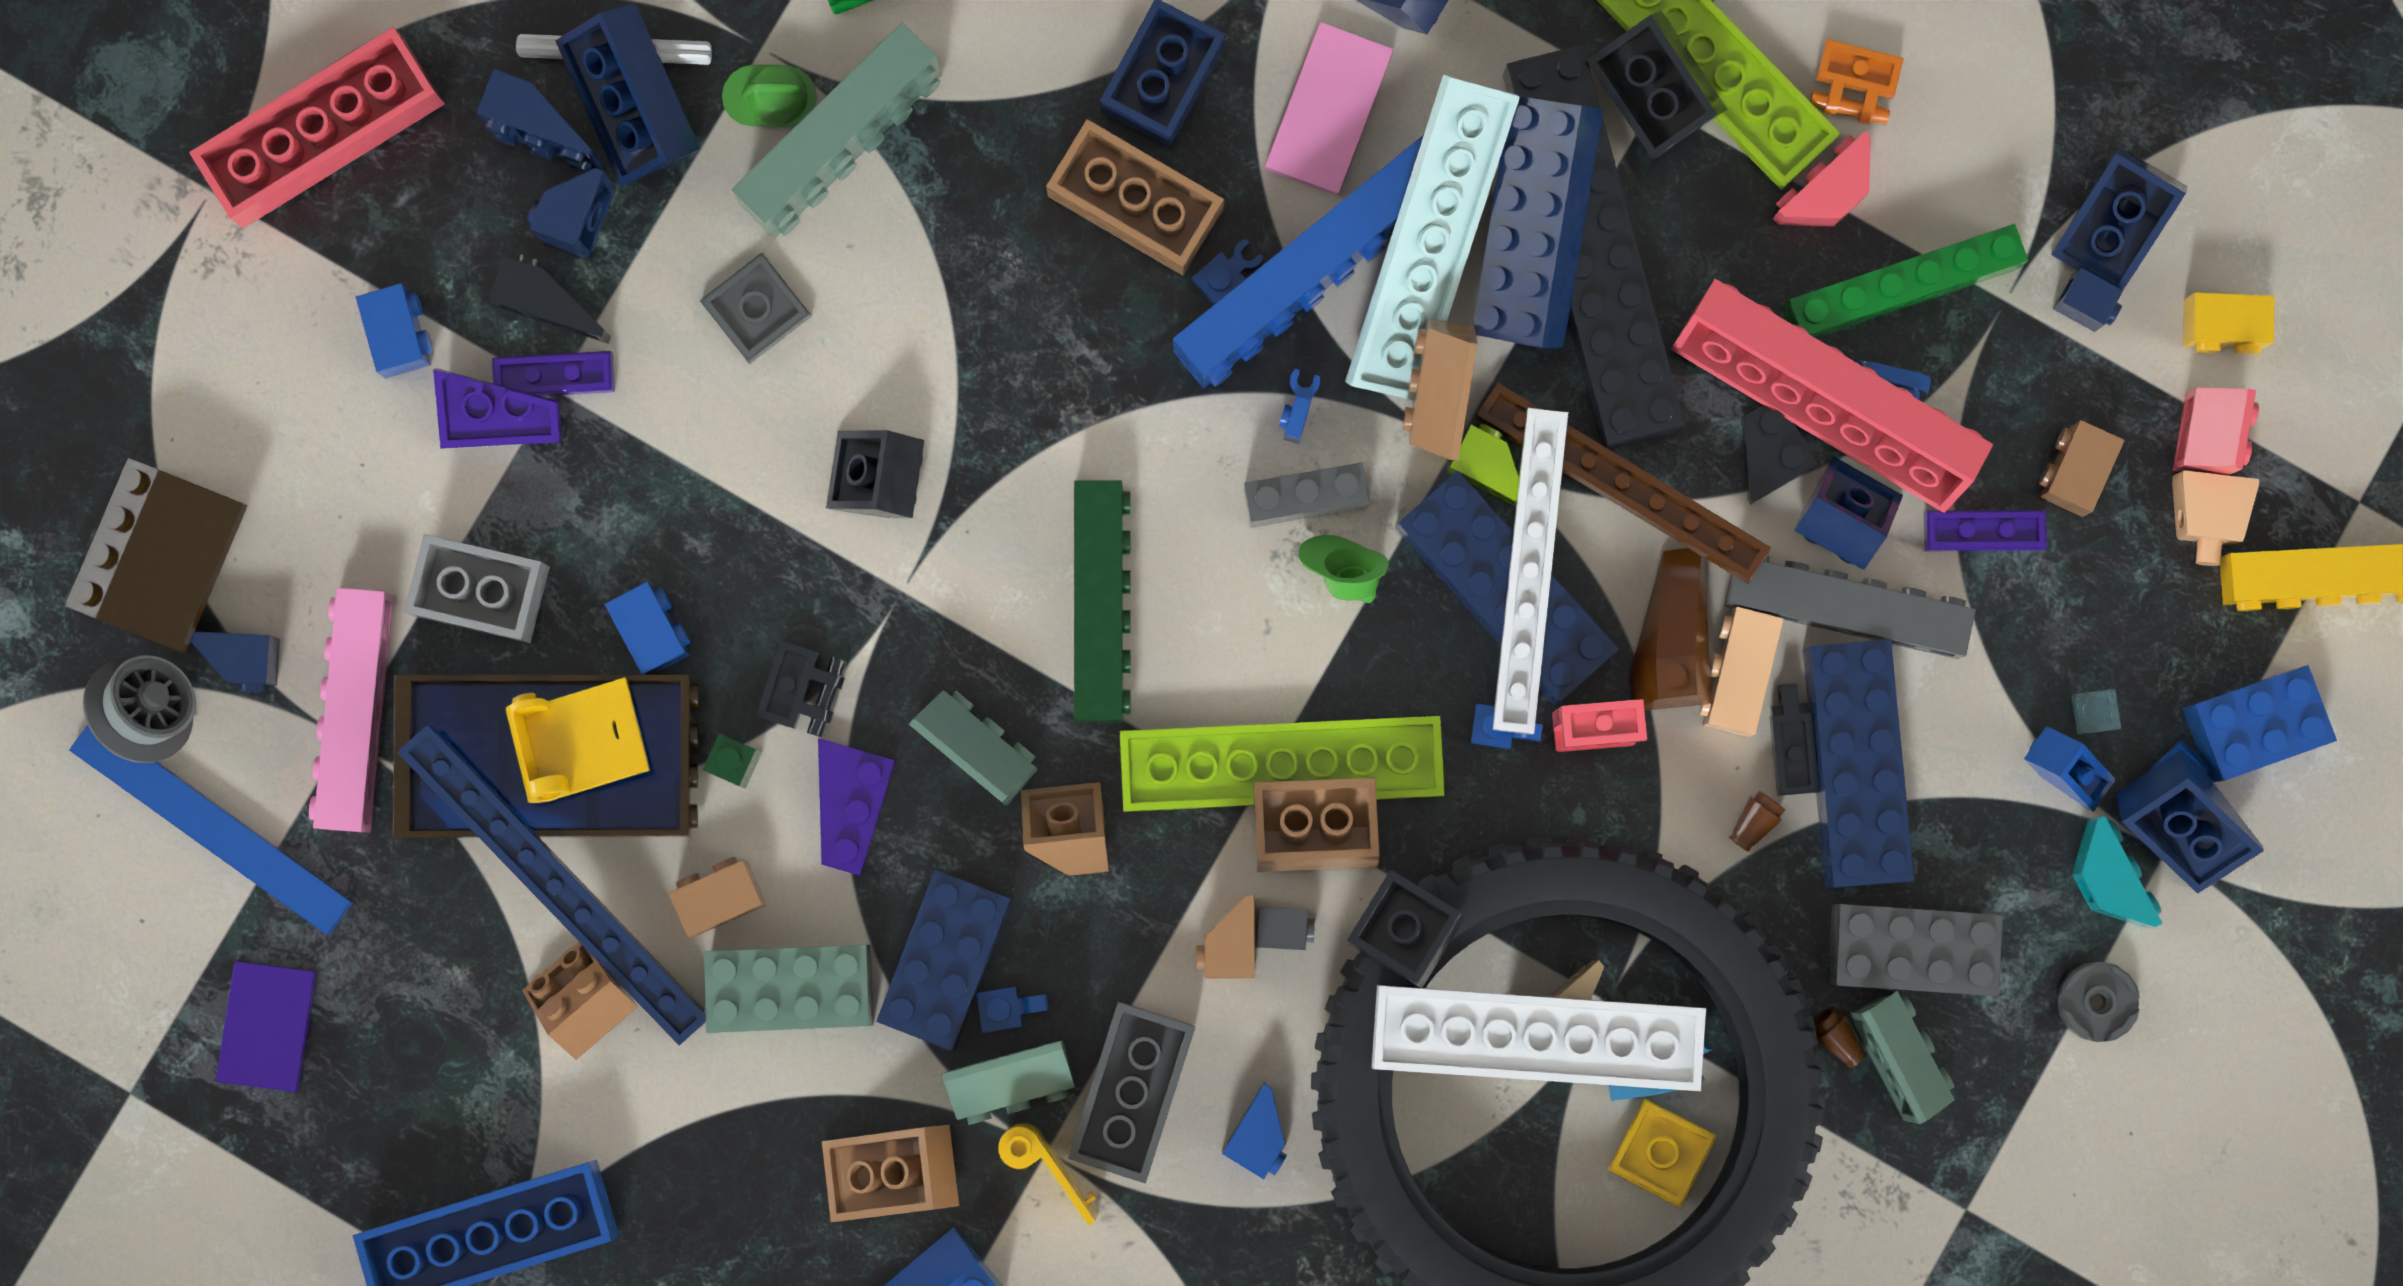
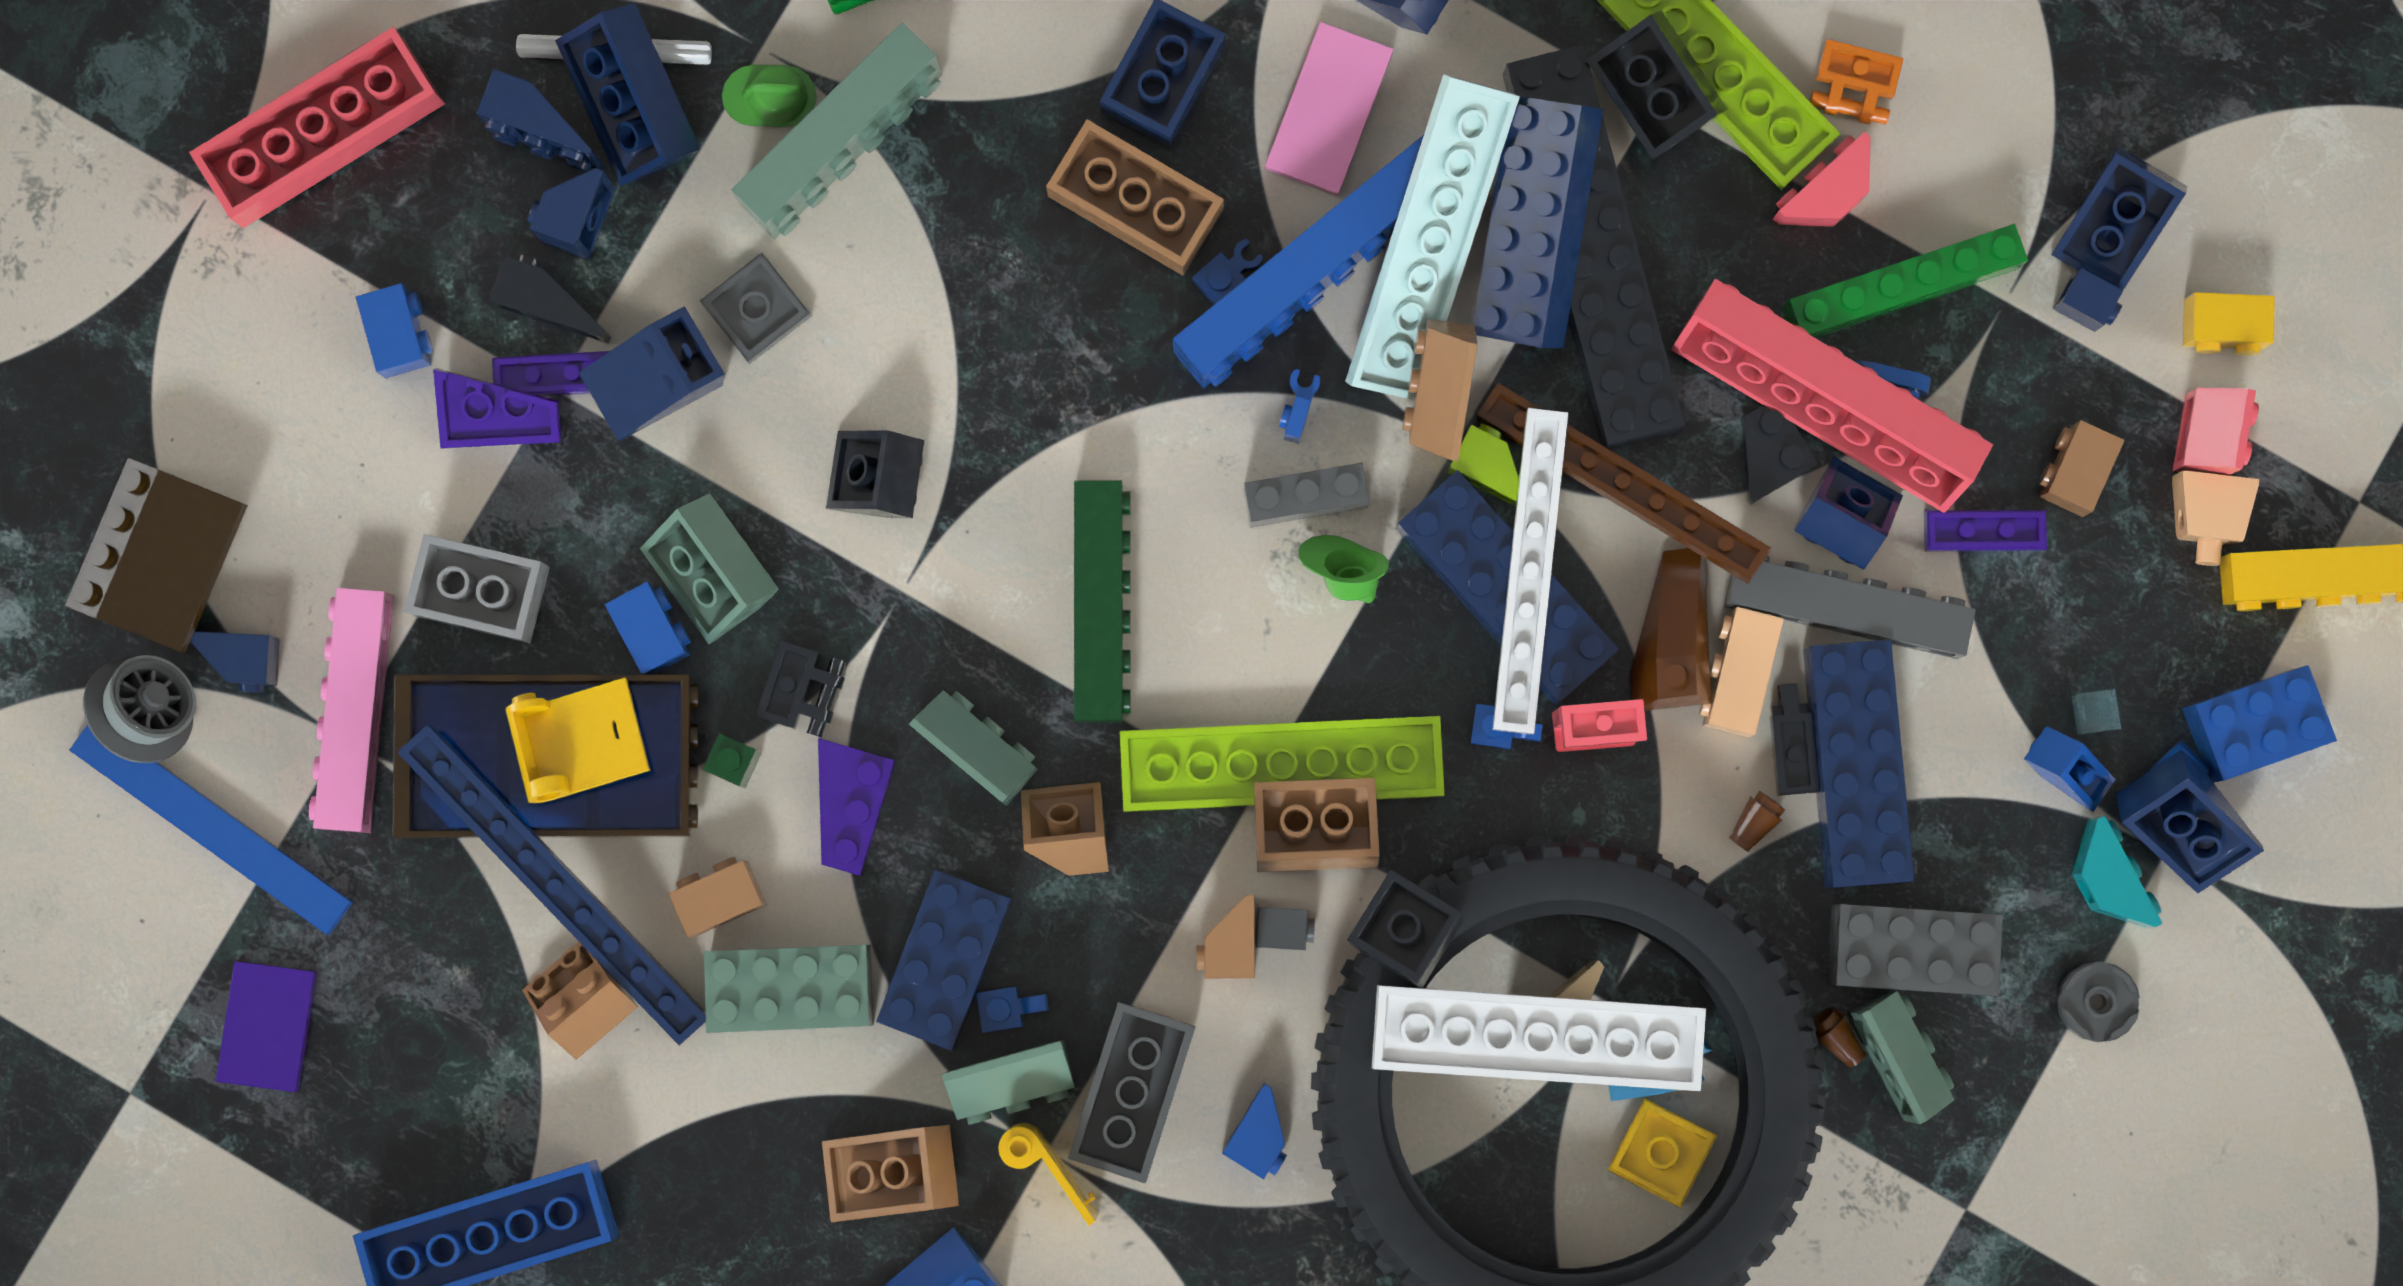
none -> dark blue slope [579,306,725,442]
none -> sand green slope [640,493,779,644]

